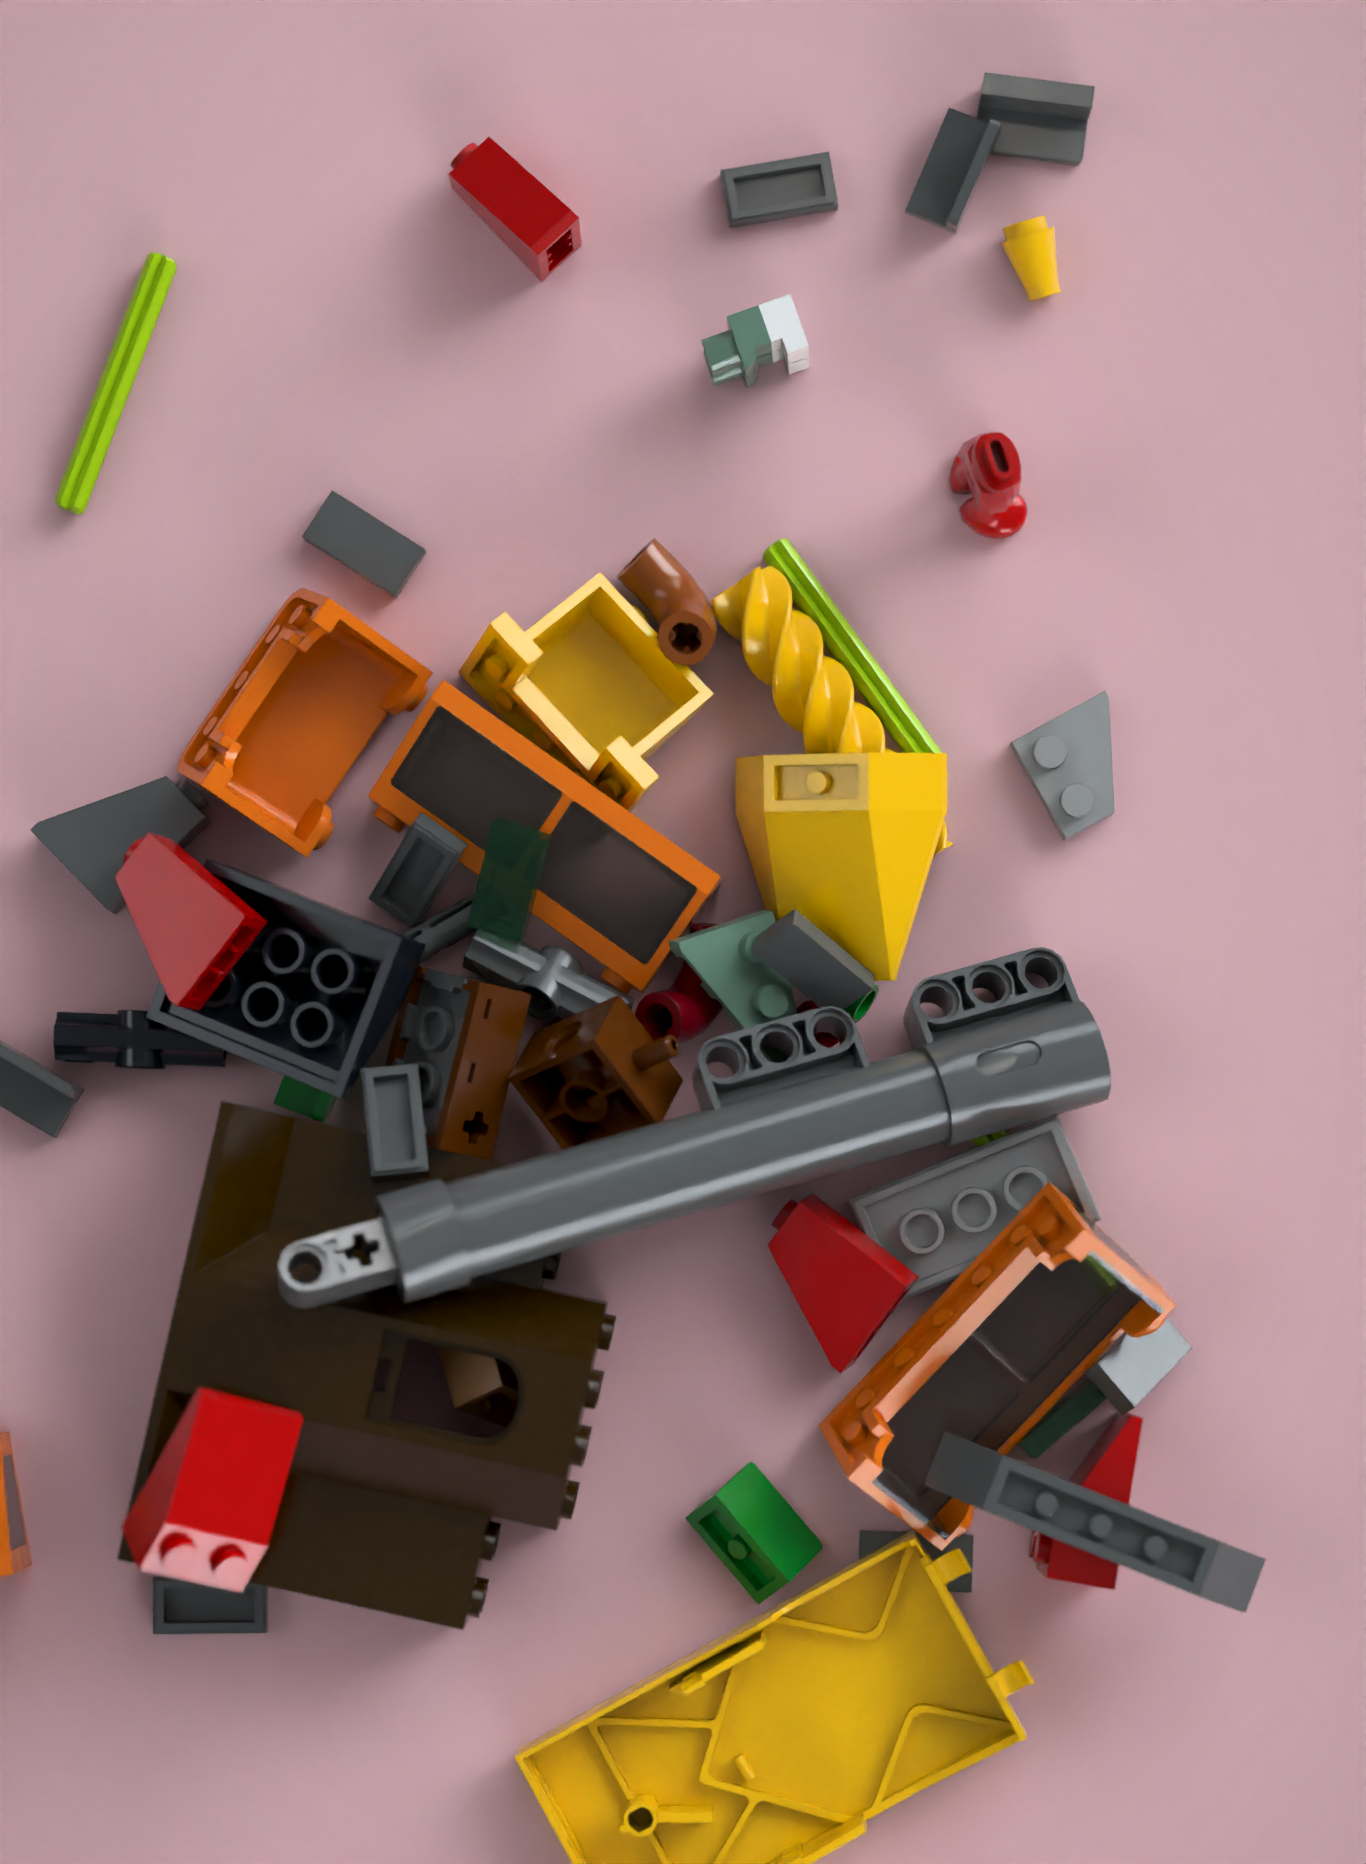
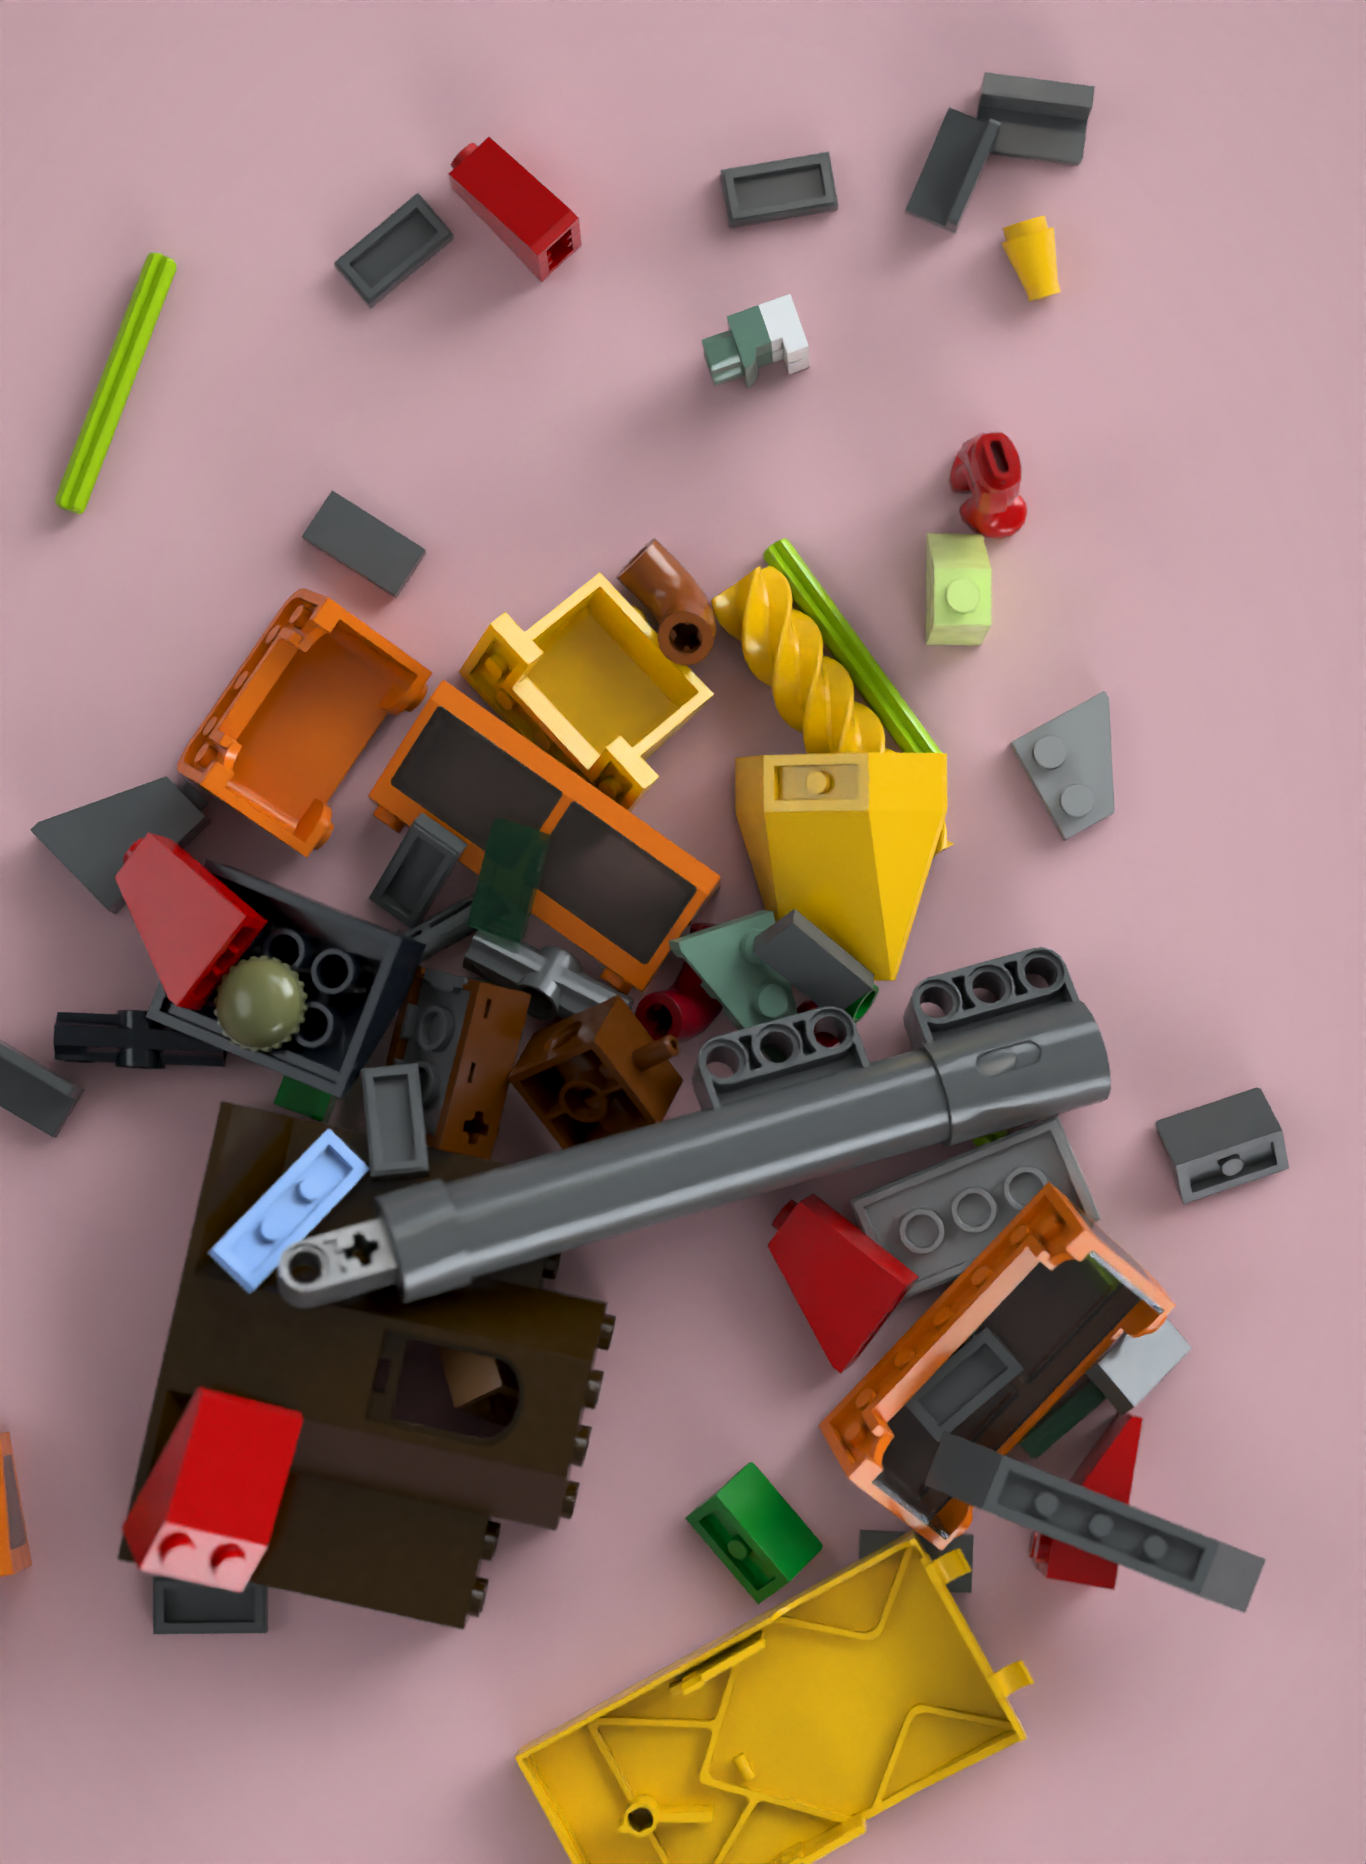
none -> light blue plate [208,1128,370,1294]
none -> olive hat [214,956,307,1053]
none -> dark grey tile [334,193,455,309]
none -> dark grey tile [905,1324,1024,1442]
none -> yellowish green slope [926,533,991,645]
none -> dark grey panel [1156,1088,1289,1204]

